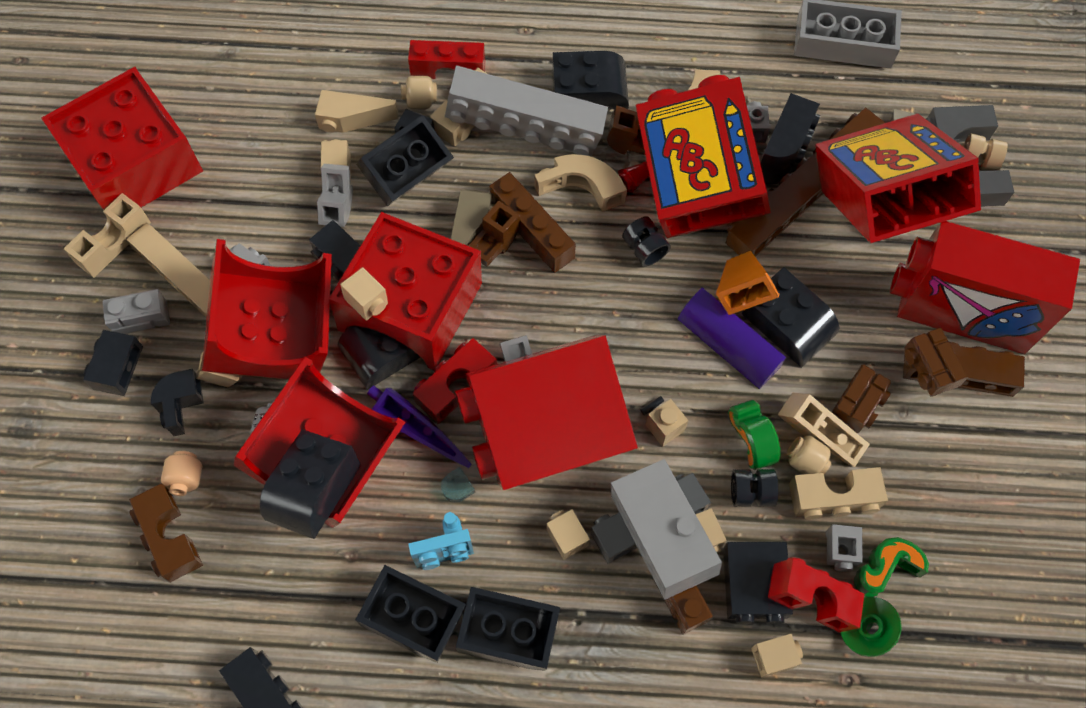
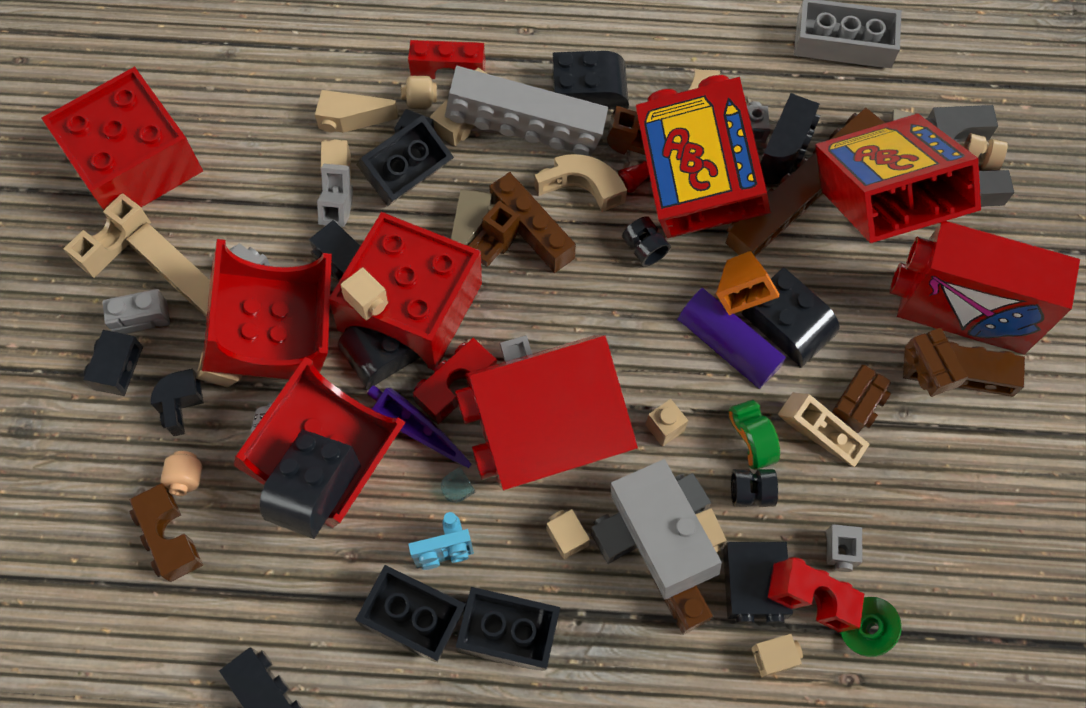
black piece [640,396,664,415] -> none
tan head [787,435,831,475] -> none
tan arch [789,467,888,520] -> none
green animal [854,537,929,597] -> none

